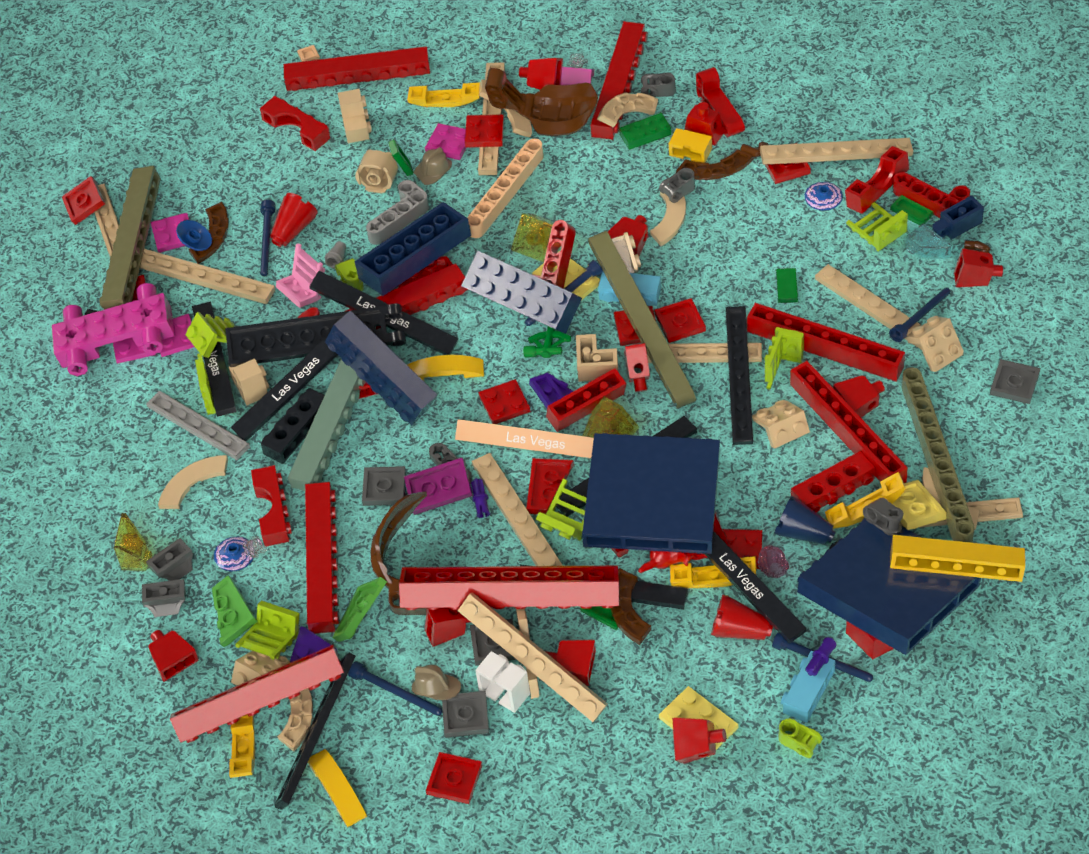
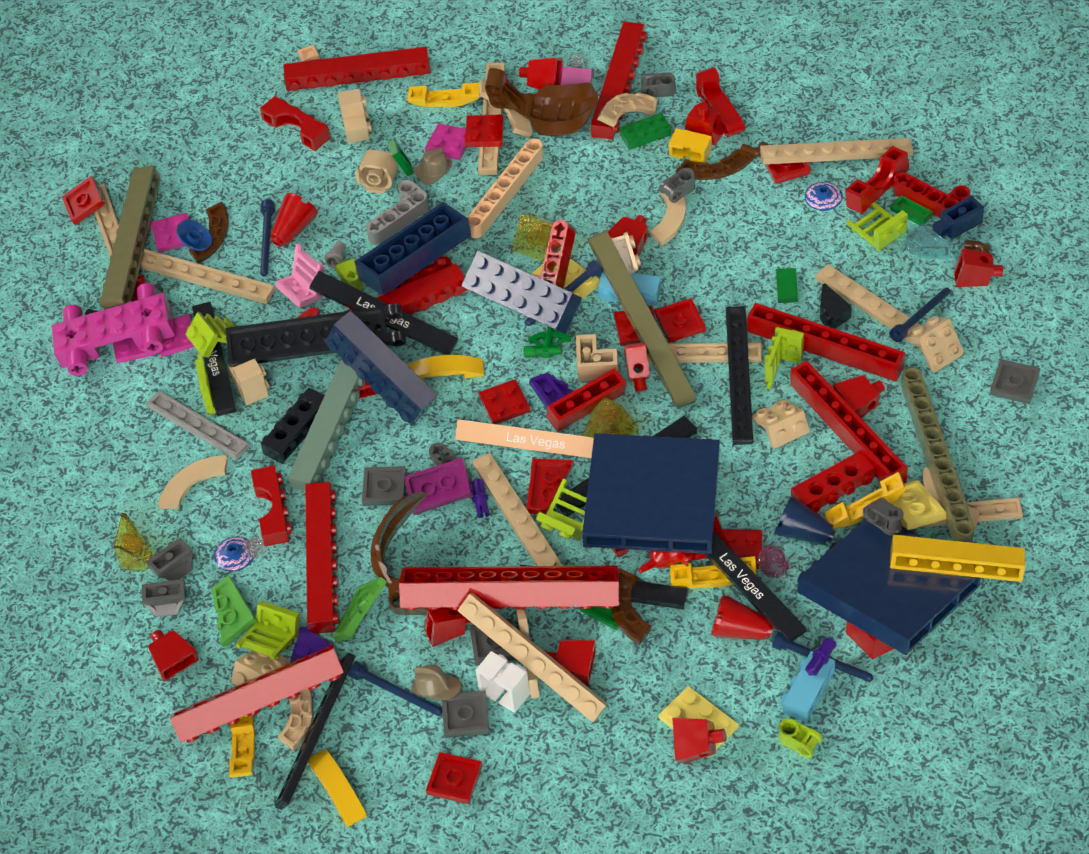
black tile [231,336,338,441] -> none
none -> black slope [820,283,852,329]

